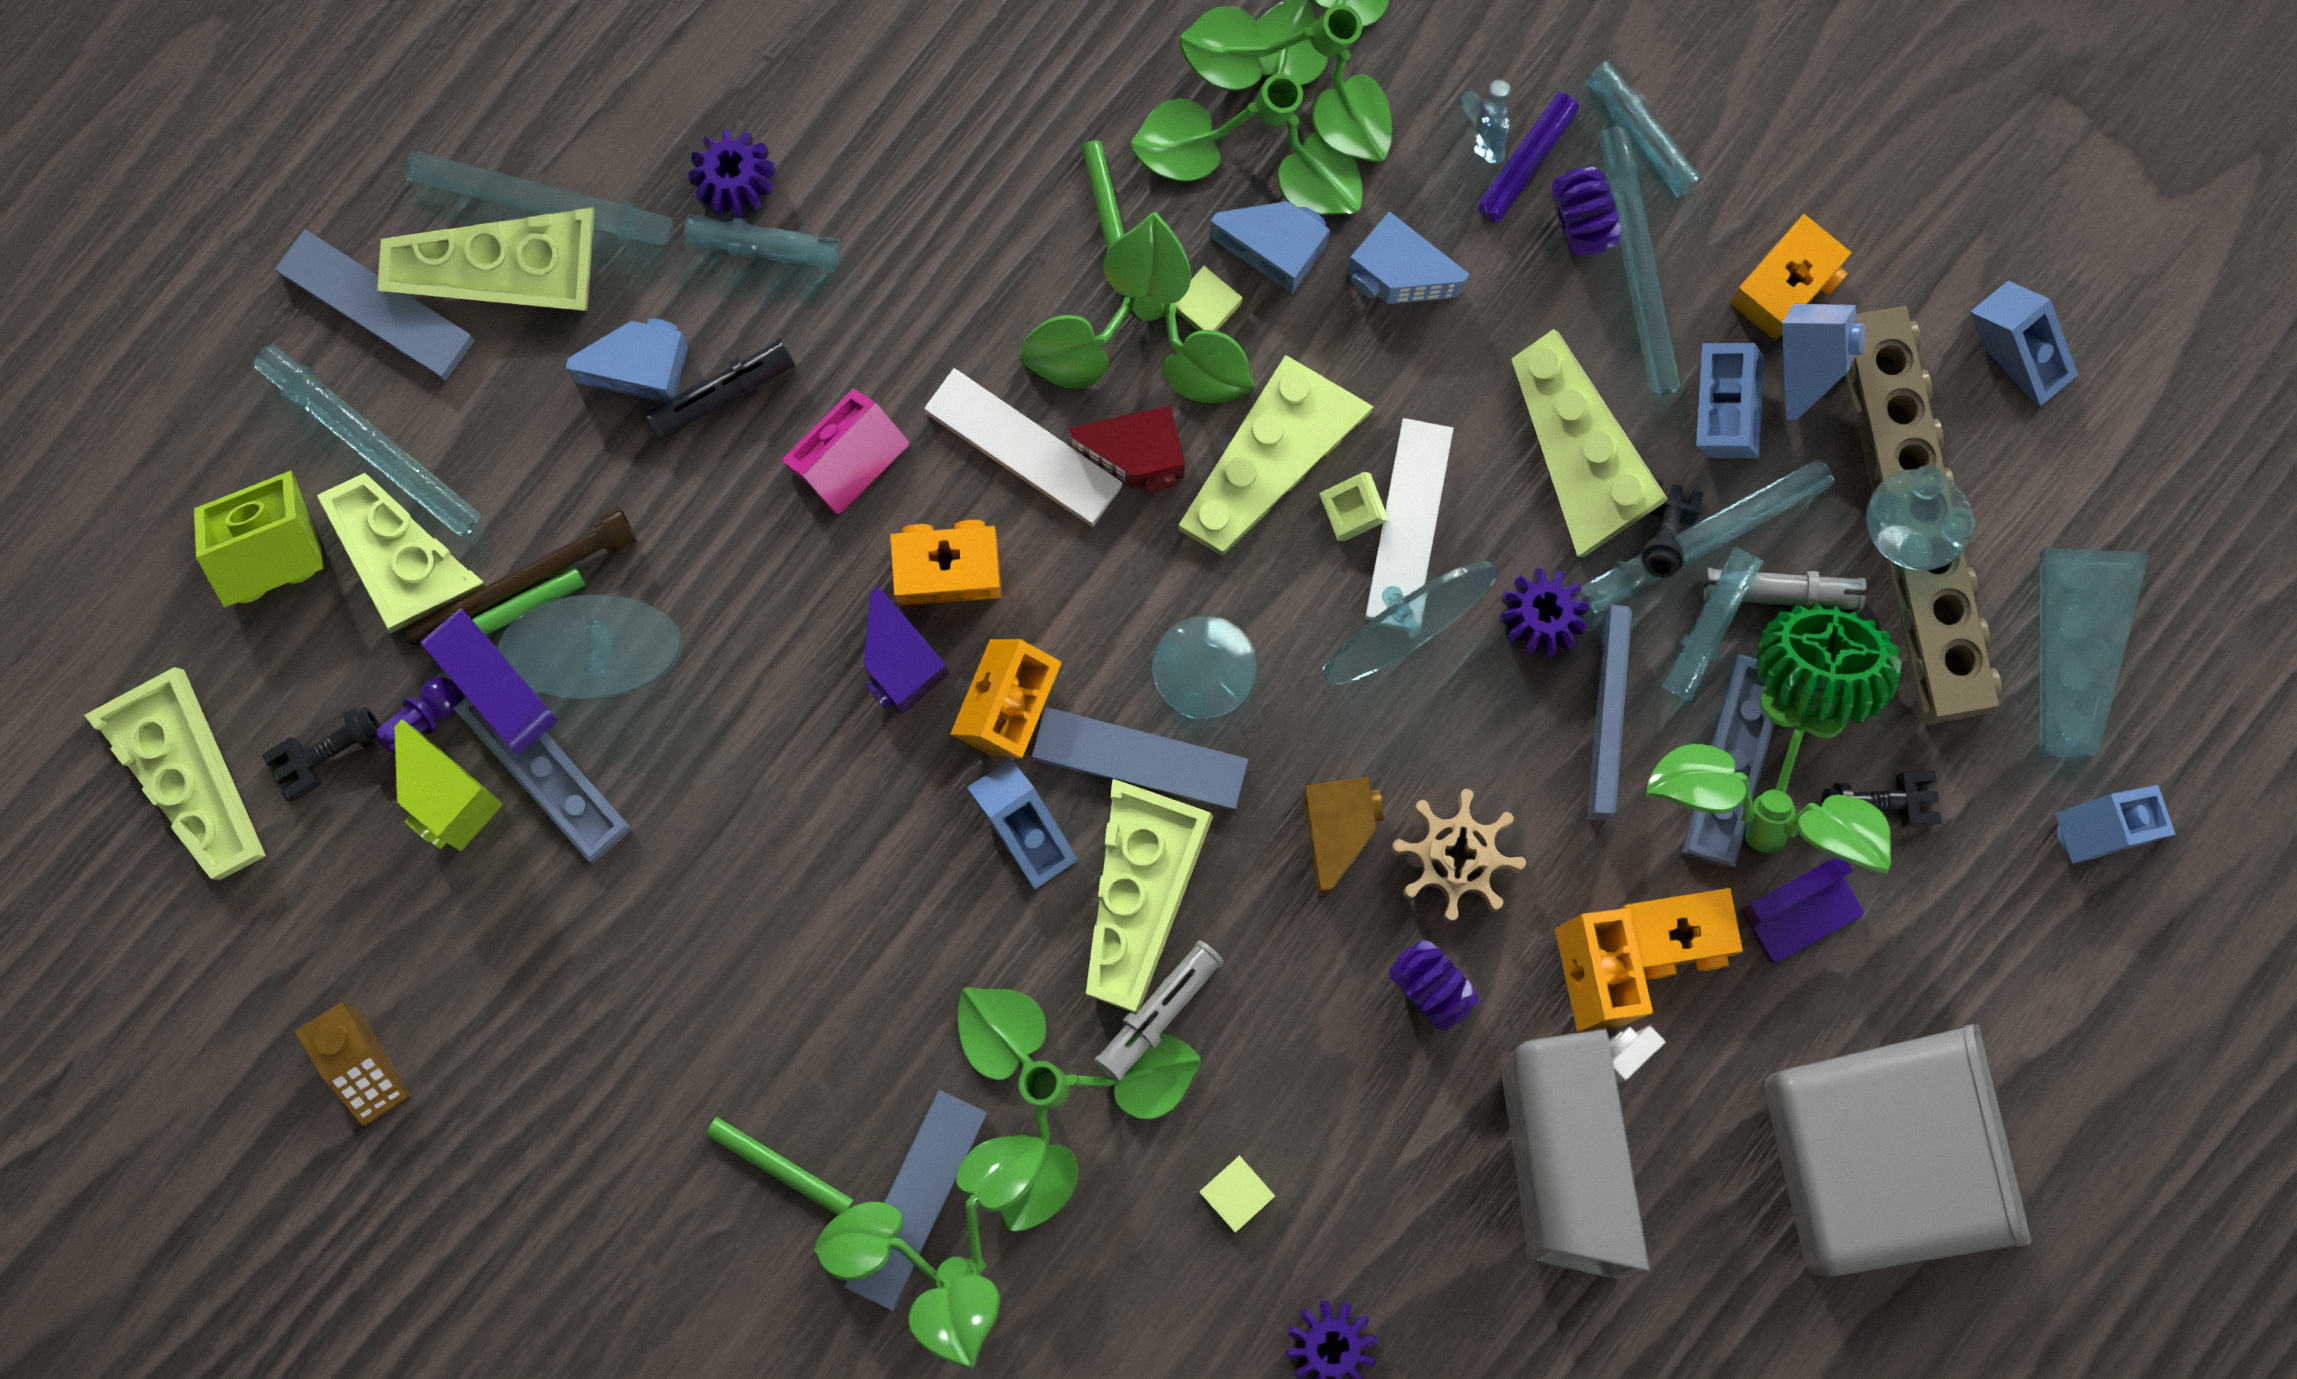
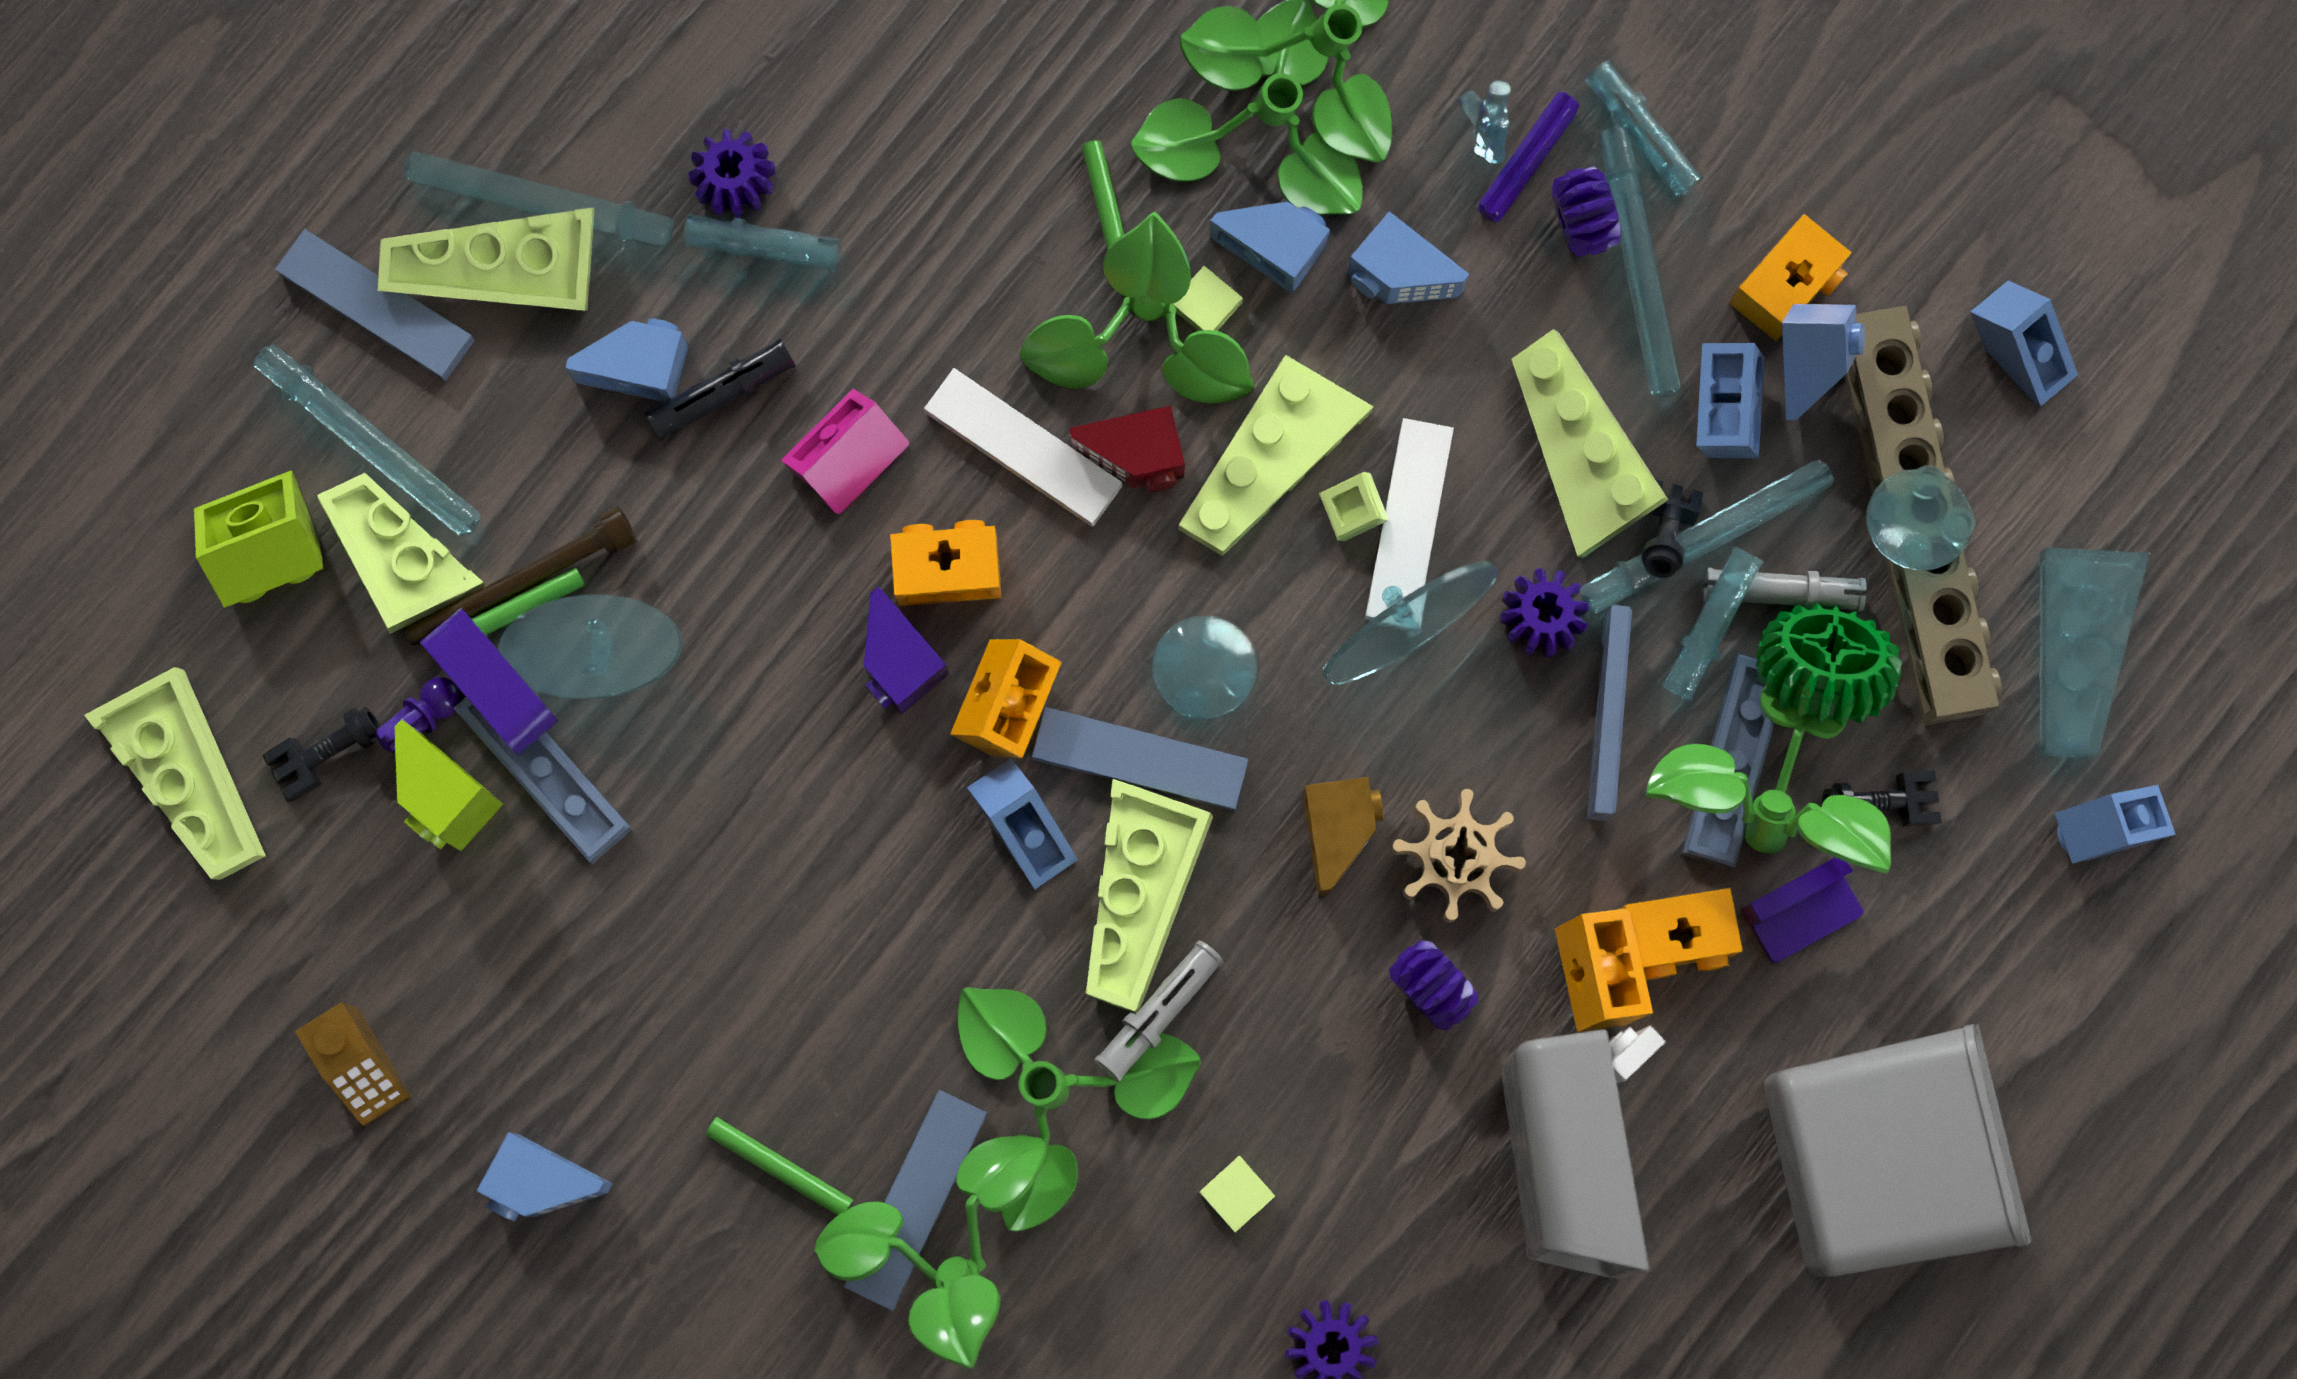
none -> medium blue slope [477,1132,613,1221]

